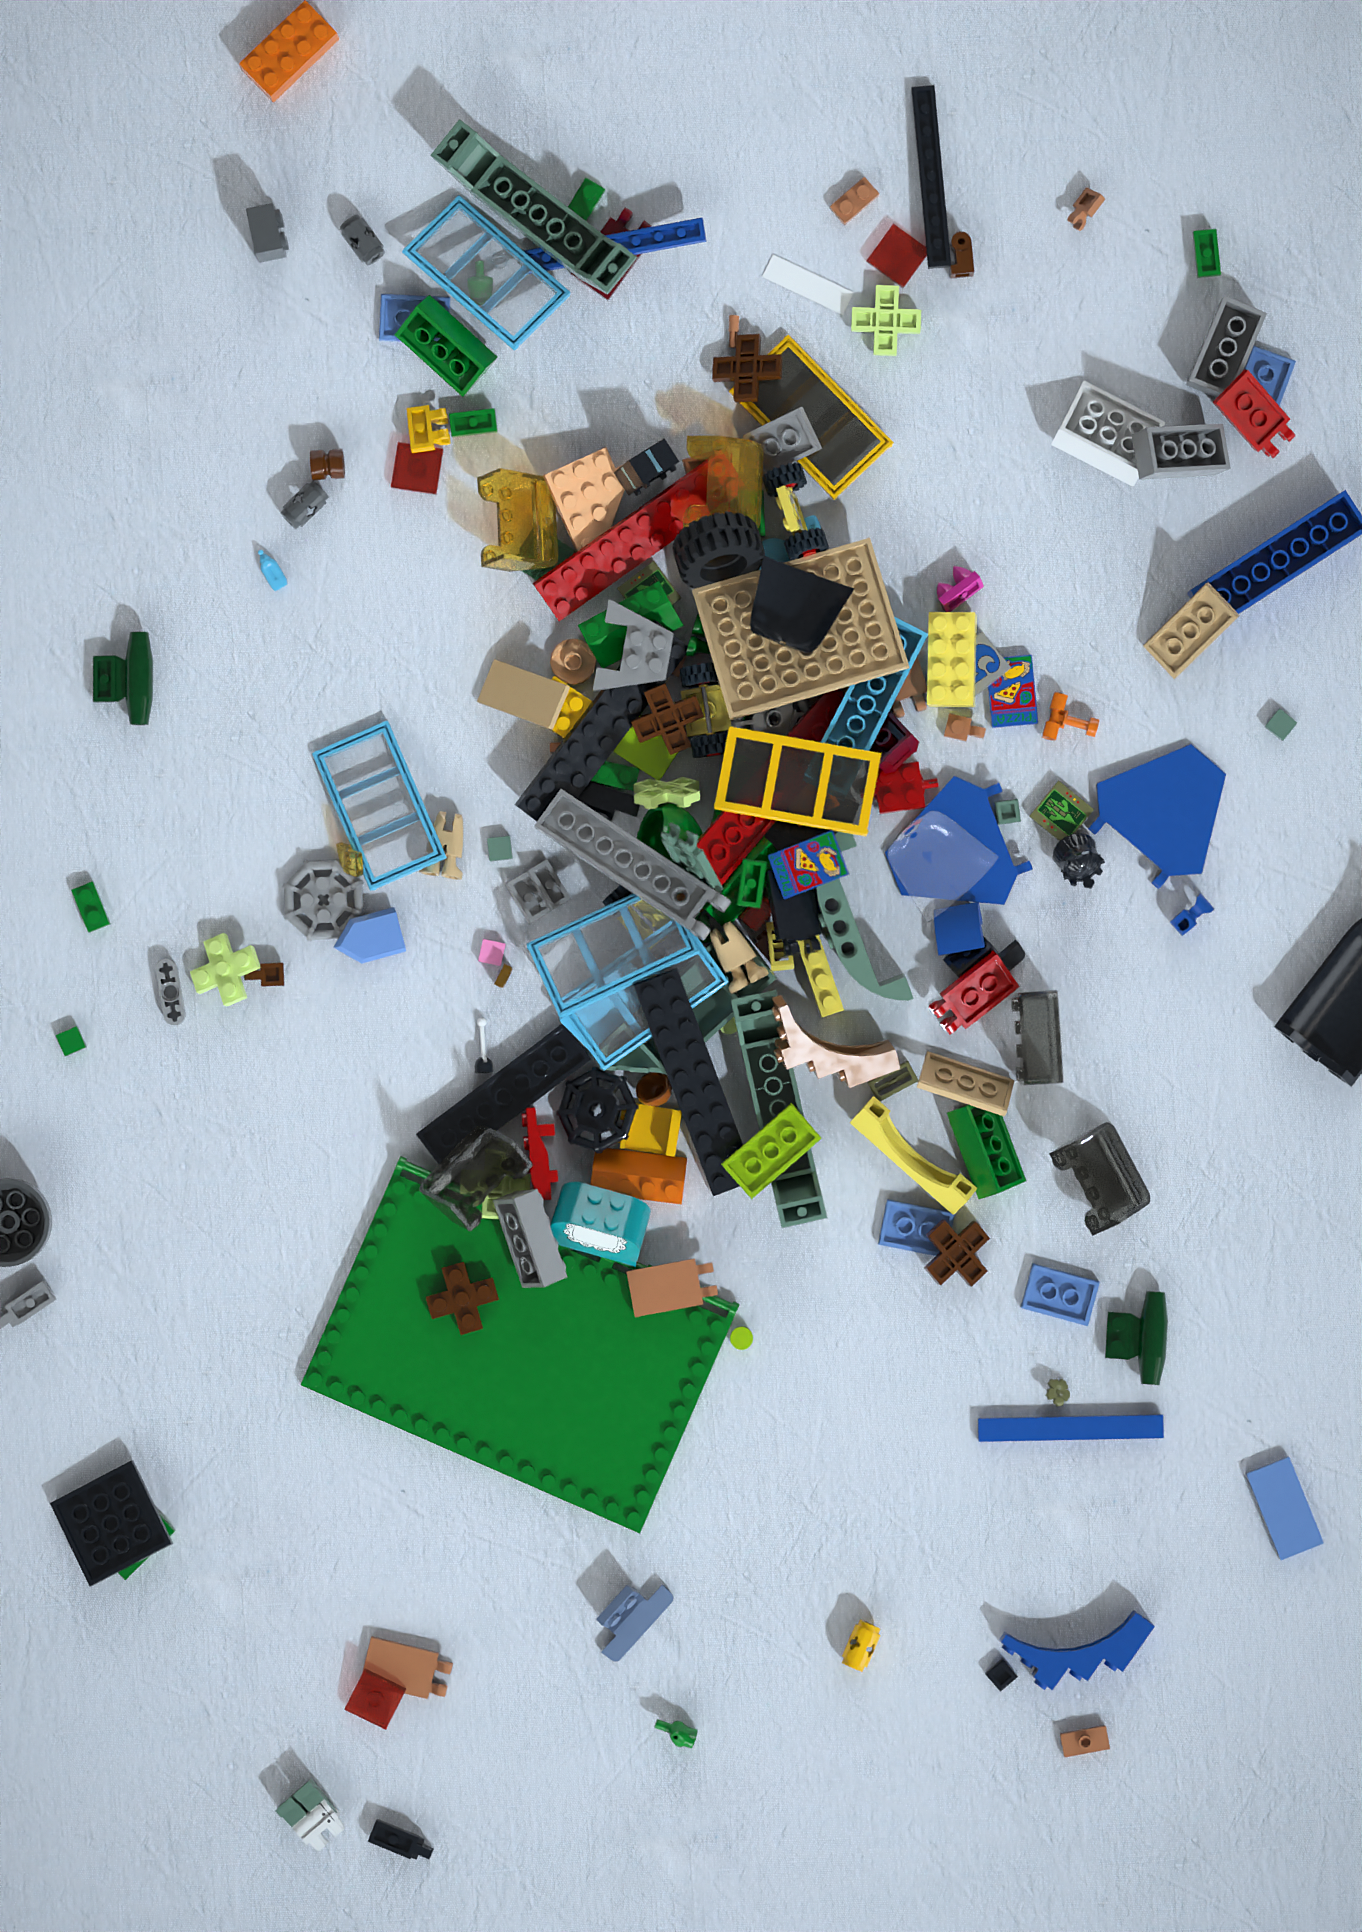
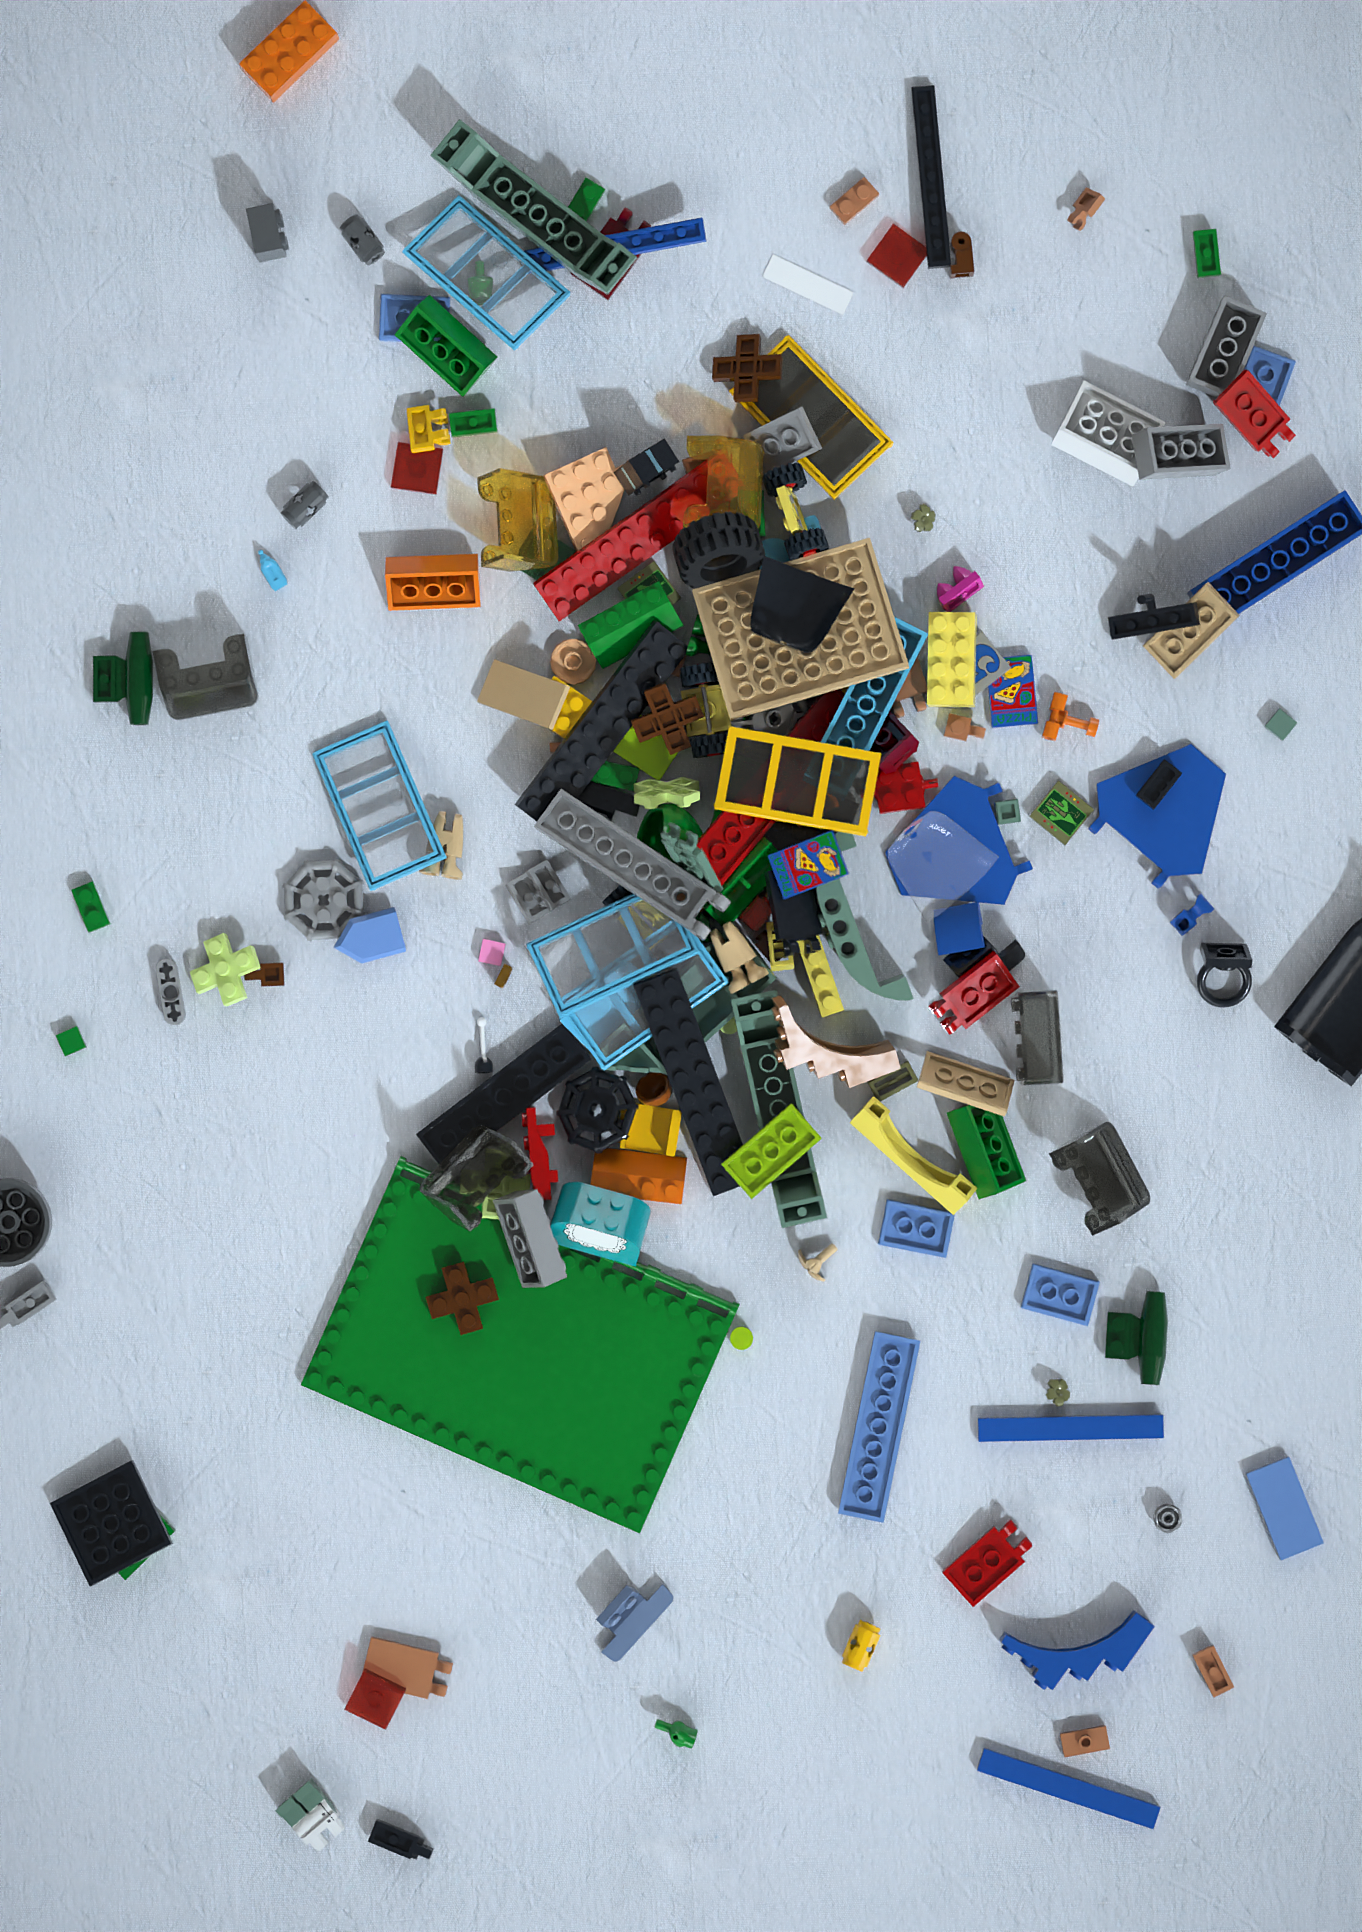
reddish brown wheel [310,448,345,481] -> none
clear yellow slope [336,842,363,877] -> none
sand green tile [487,836,513,862] -> none
light grey wing [593,599,674,691] -> none
nougat tile [626,1258,718,1317] -> none
nougat pin [729,315,739,348] -> none
green slope [737,859,767,908] -> none
yellowish green plate [851,285,921,356] -> none
reddish brown plate [924,1219,990,1287] -> none
black tile [985,1658,1018,1692] -> none
black hair [1052,833,1105,889] -> none
none -> clear smoke windscreen [153,633,259,720]
none -> orange slope [385,554,481,611]
none -> tan plant [798,1243,838,1282]
none -> medium blue plate [838,1331,921,1523]
none -> olive plant [911,504,936,532]
none -> red tile [942,1520,1033,1607]
none -> blue tile [977,1748,1161,1829]
none -> black plate [1108,593,1200,640]
none -> black plate [1135,759,1182,810]
none -> light grey plate [1153,1504,1182,1533]
none -> nougat plate [1192,1644,1234,1697]
none -> black tile [1197,943,1252,1008]

